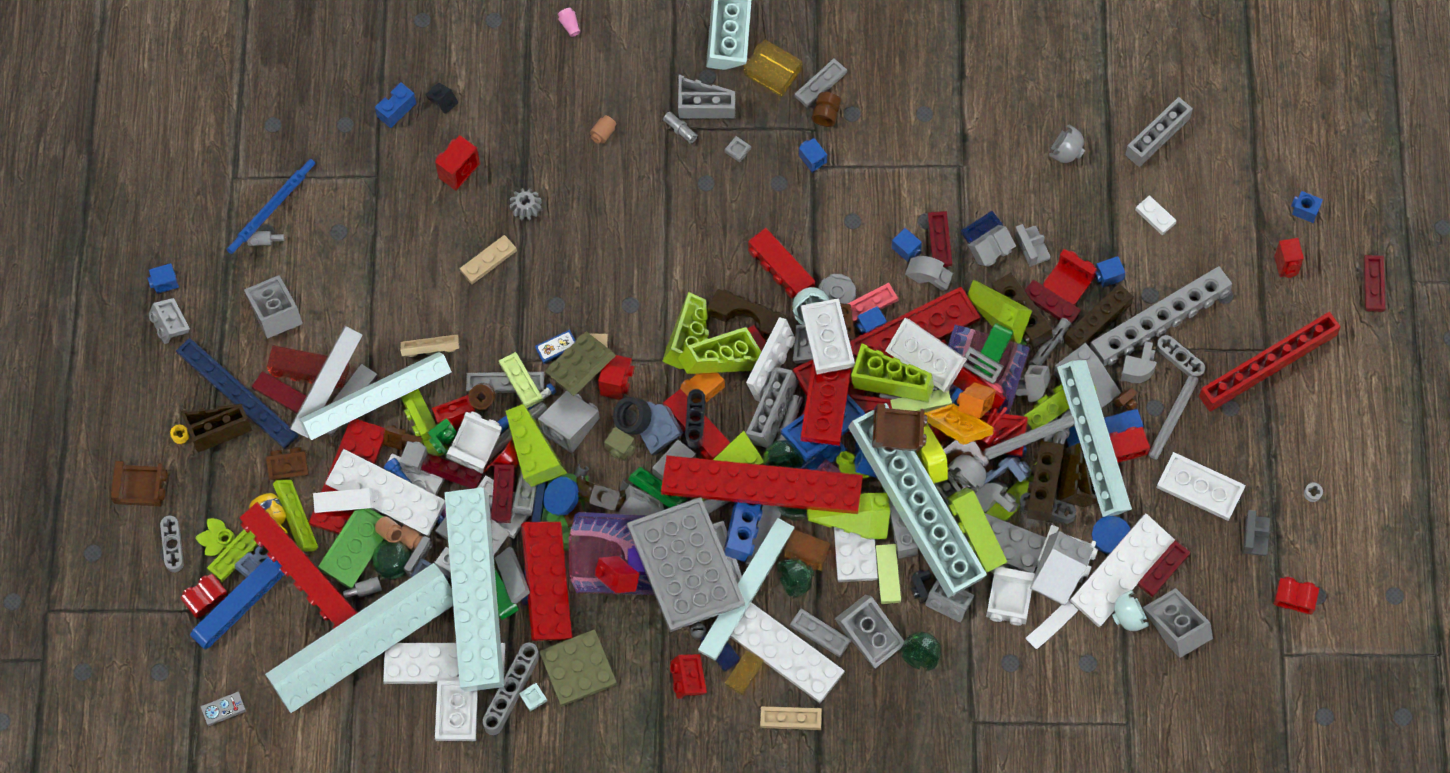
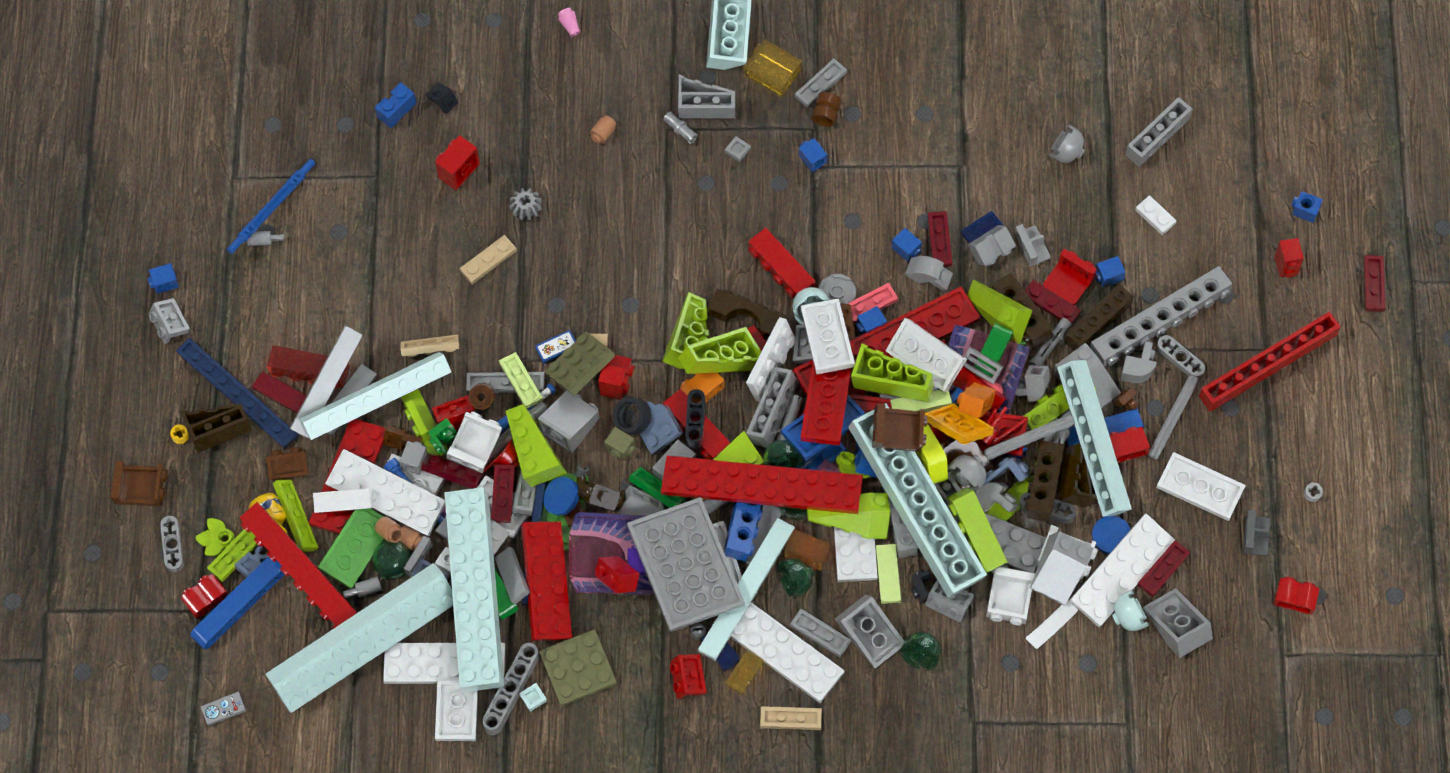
light grey slope [244,275,303,338] -> none

